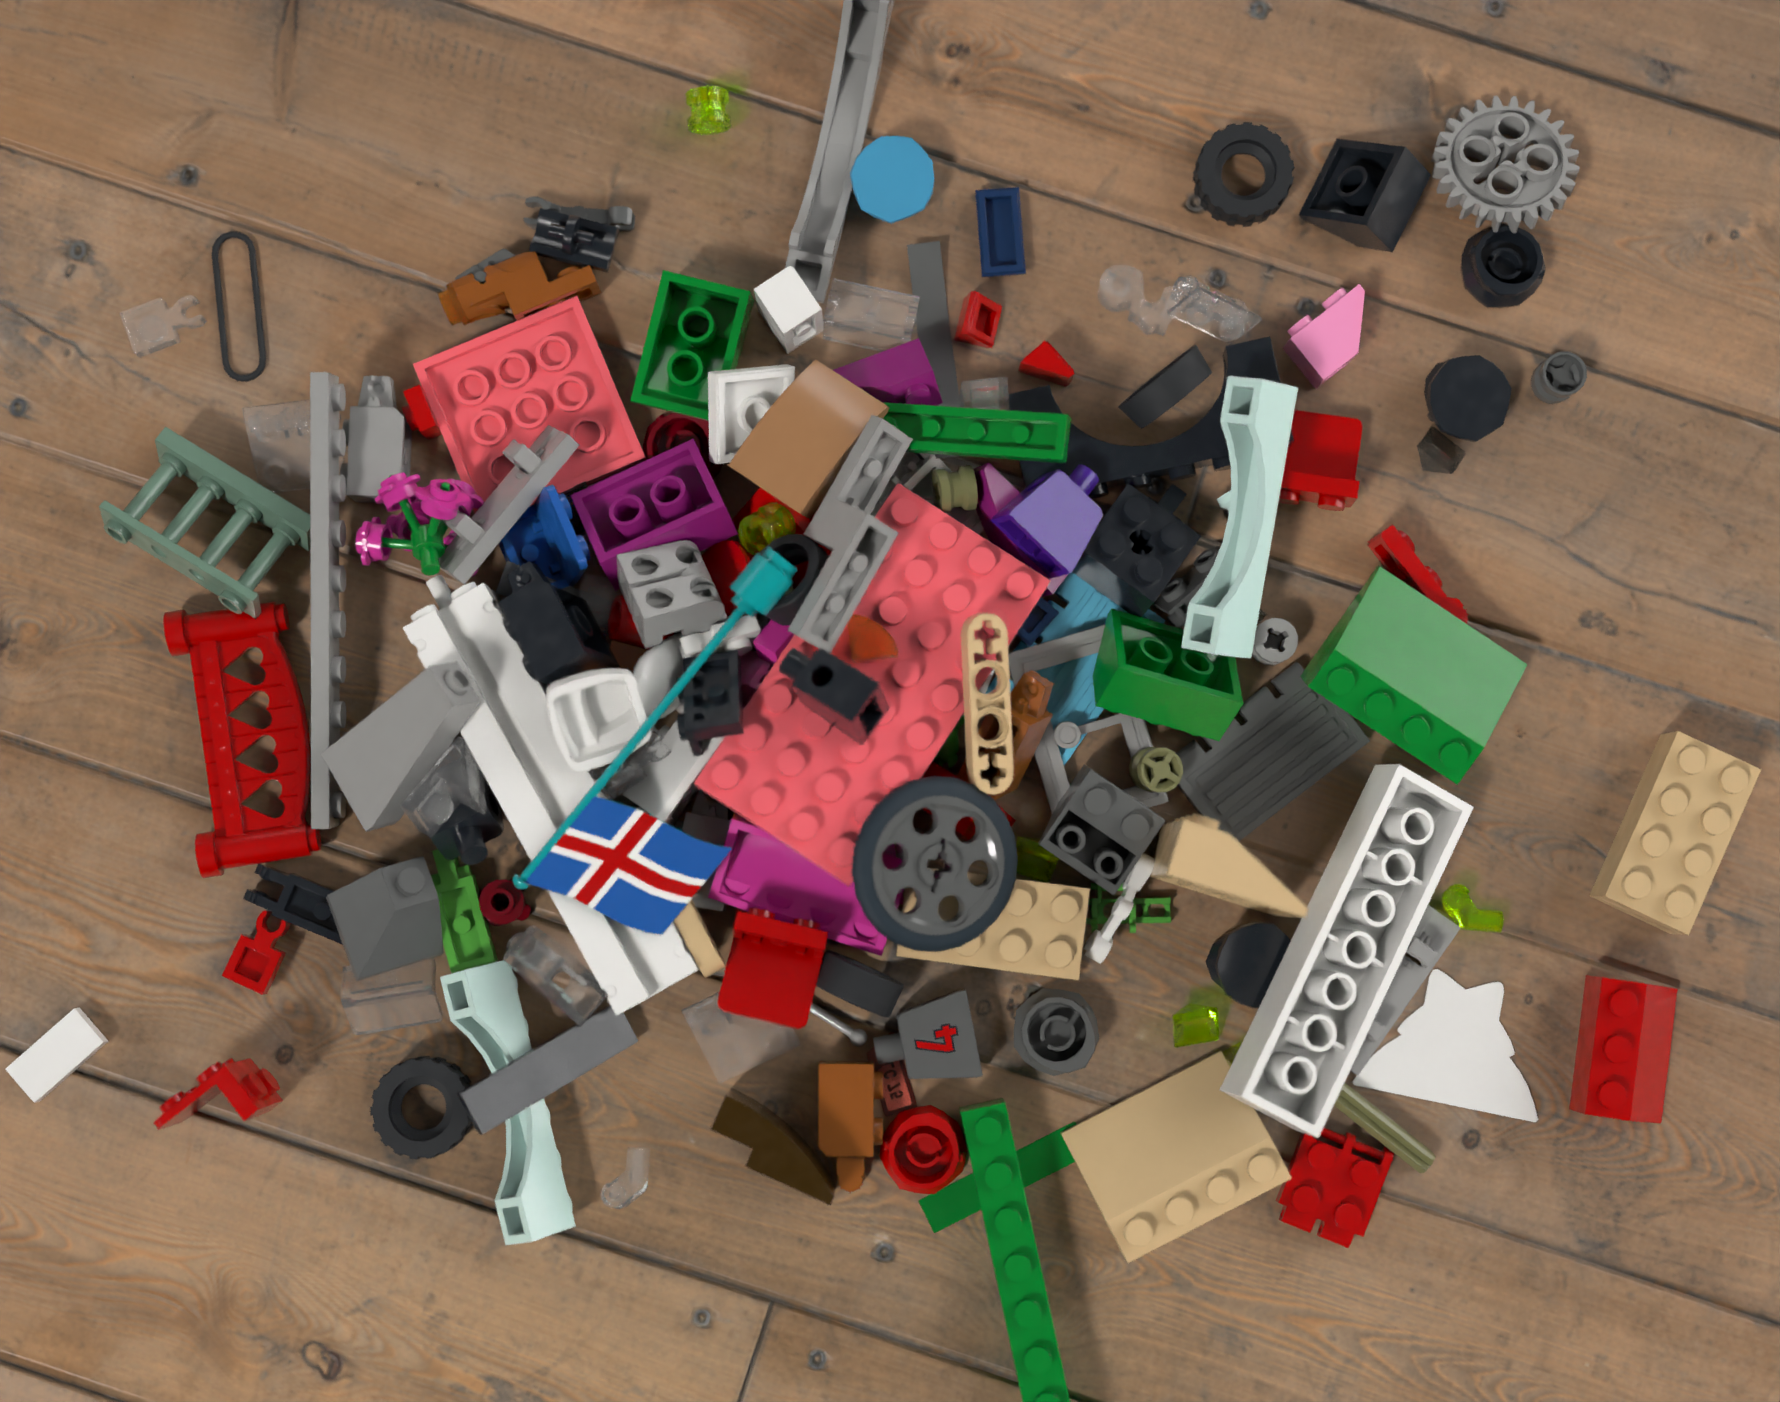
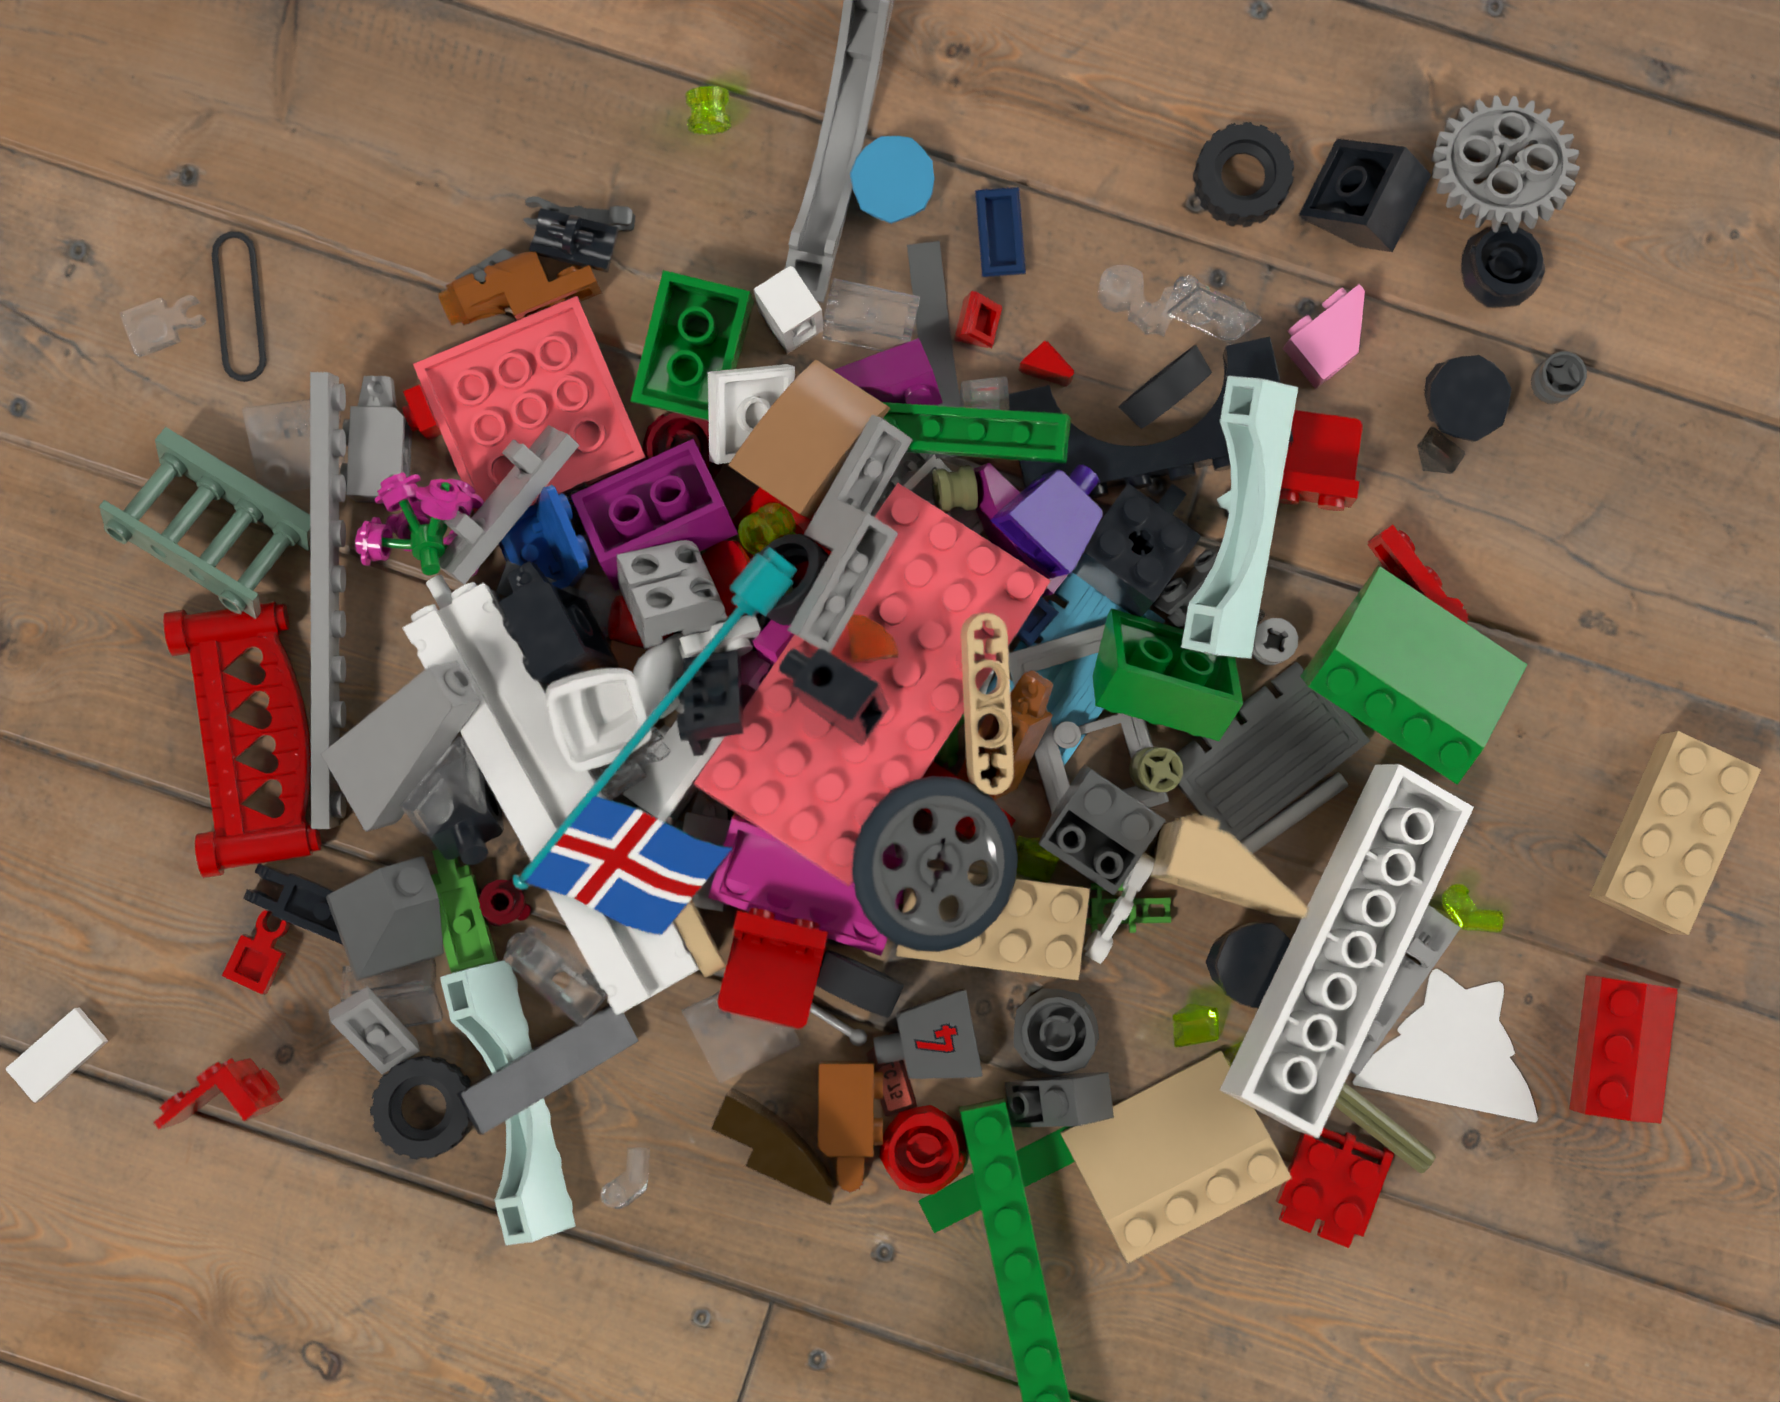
none -> light grey plate [328,987,420,1075]
none -> dark grey slope [1005,1072,1114,1128]
none -> light grey bar [1239,772,1348,854]

